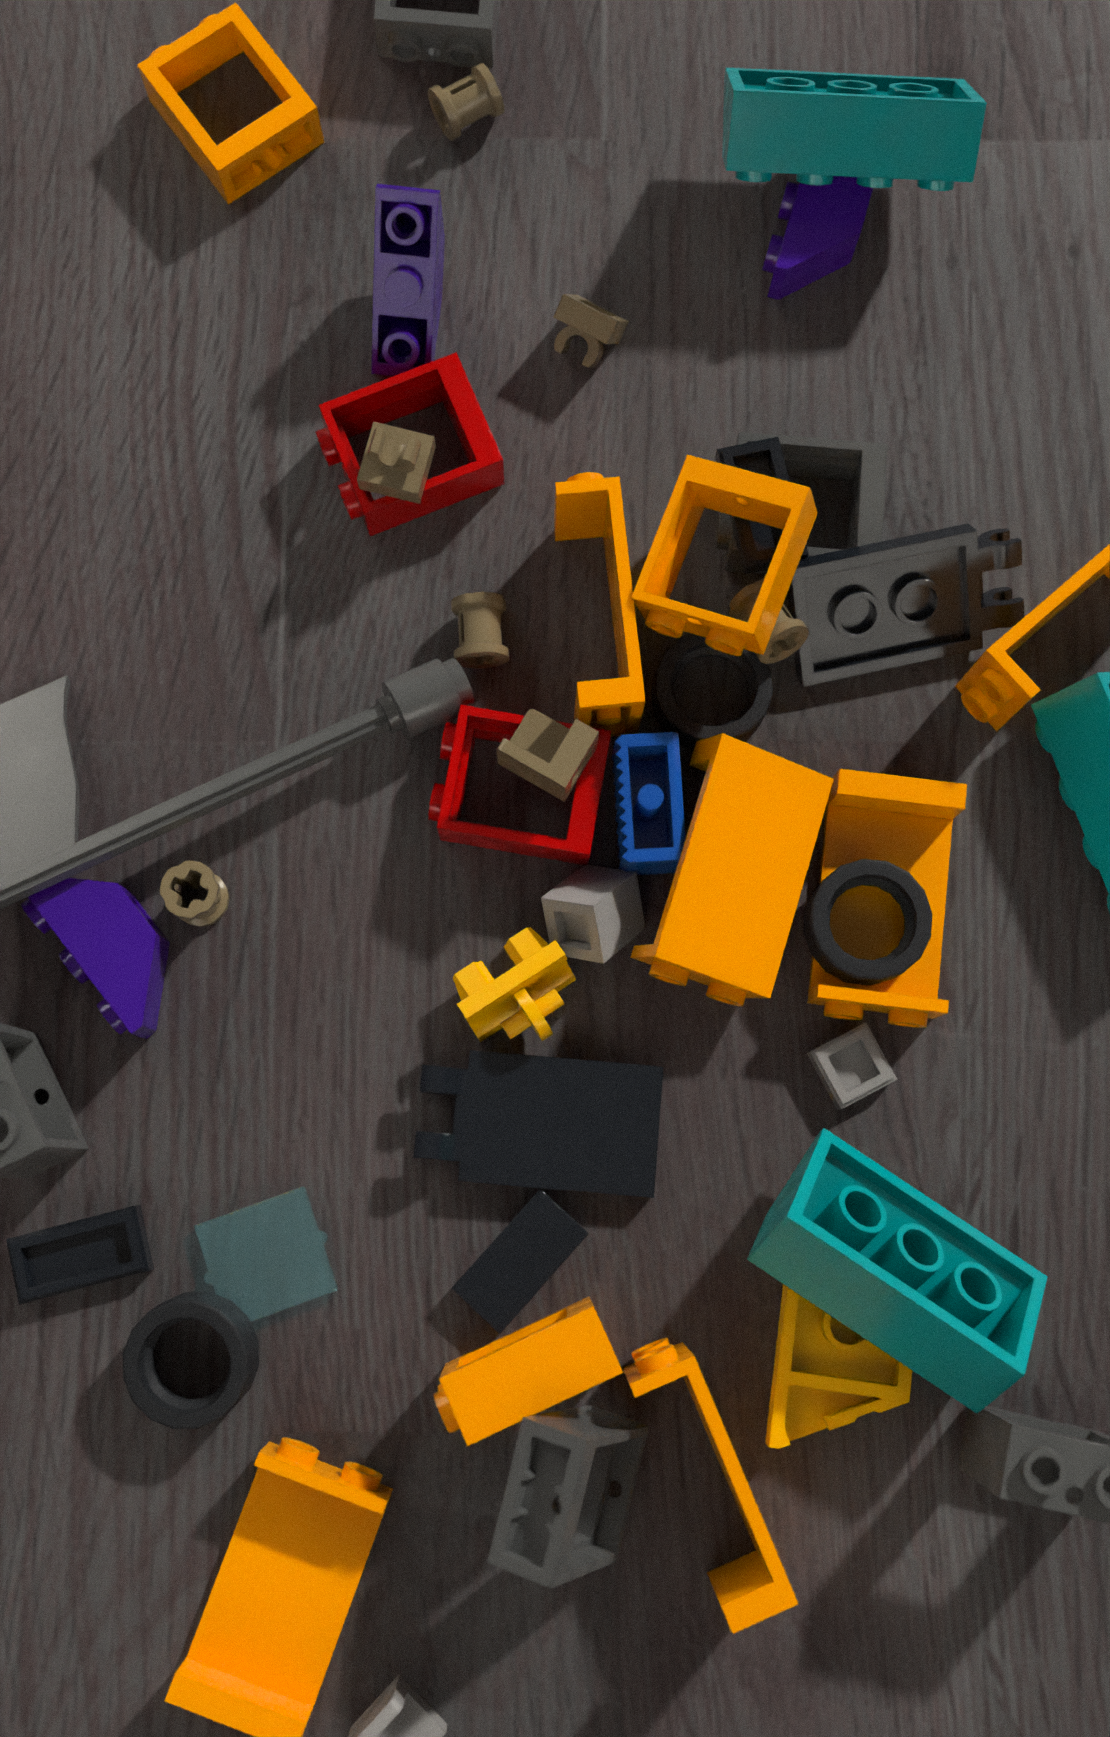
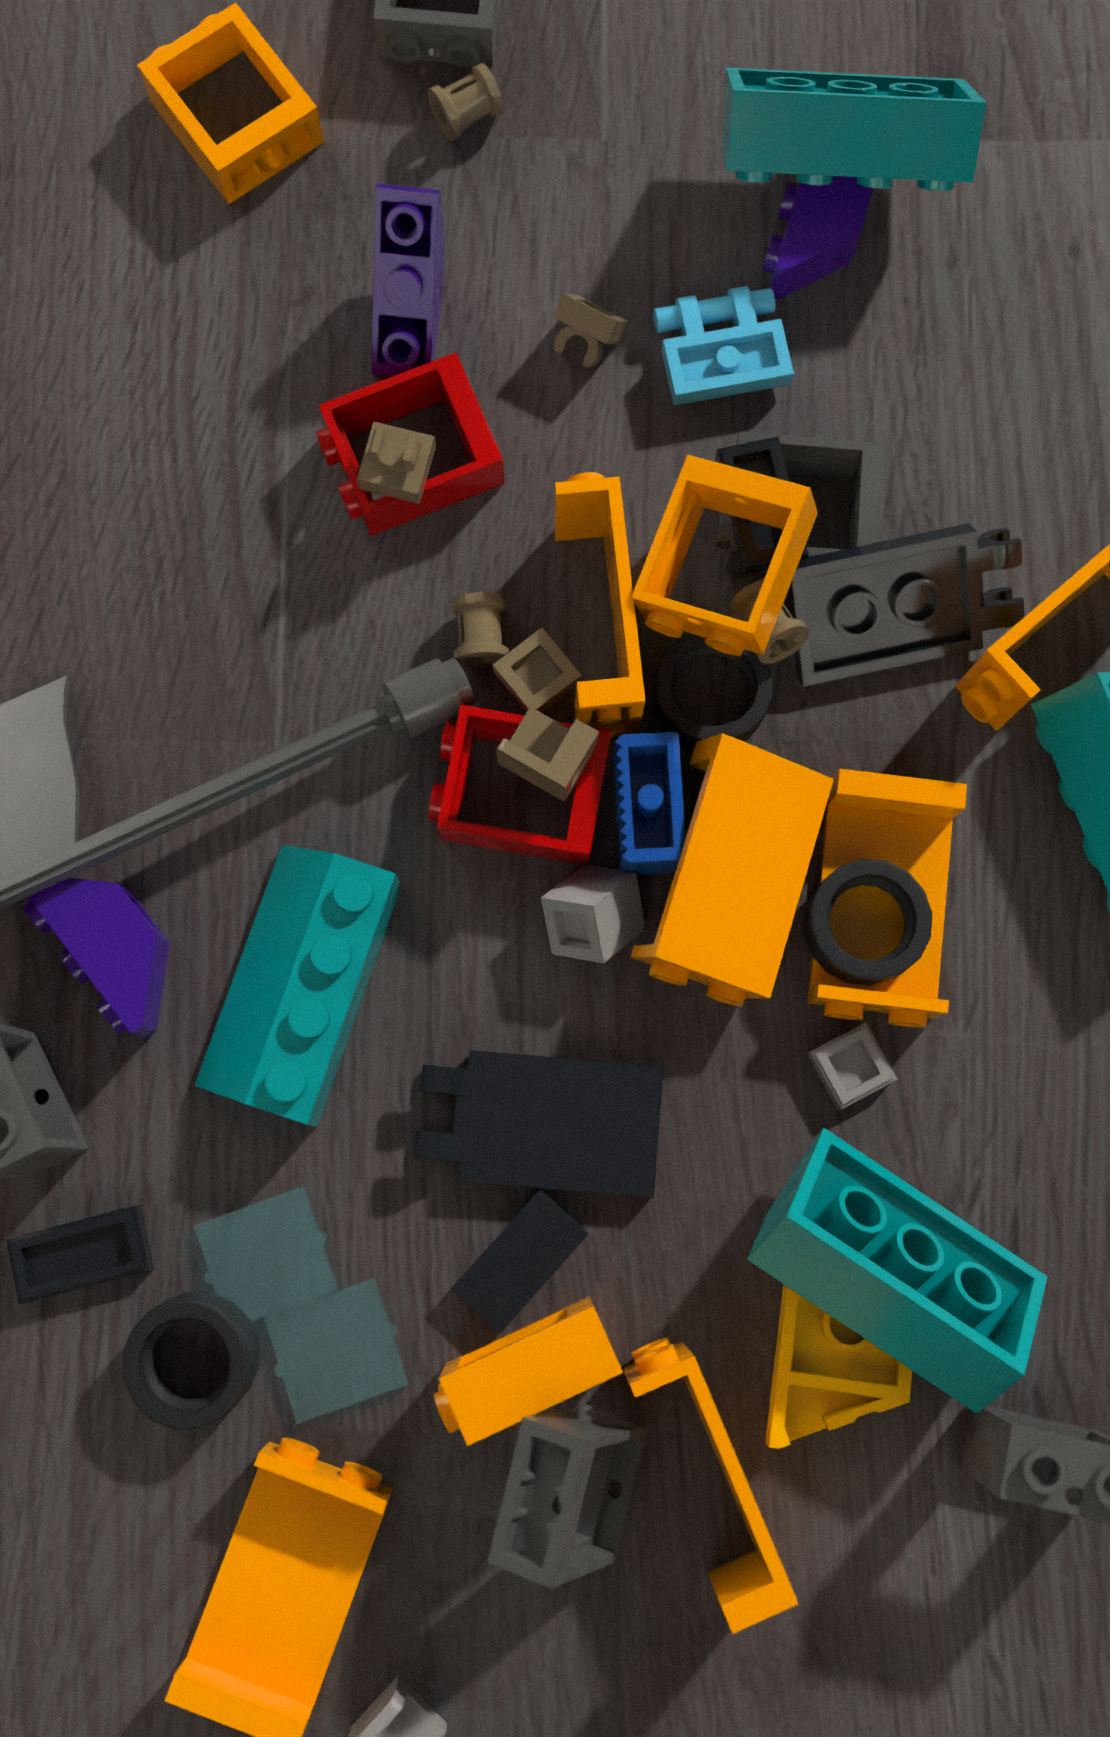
dark tan bush [160,860,230,927] -> none
yellow hips [453,927,576,1042] -> none
none -> teal slope [194,845,402,1127]
none -> clear light blue piece [264,1278,409,1424]
none -> dark tan tile [493,627,582,713]
none -> medium azure plate [653,286,794,406]

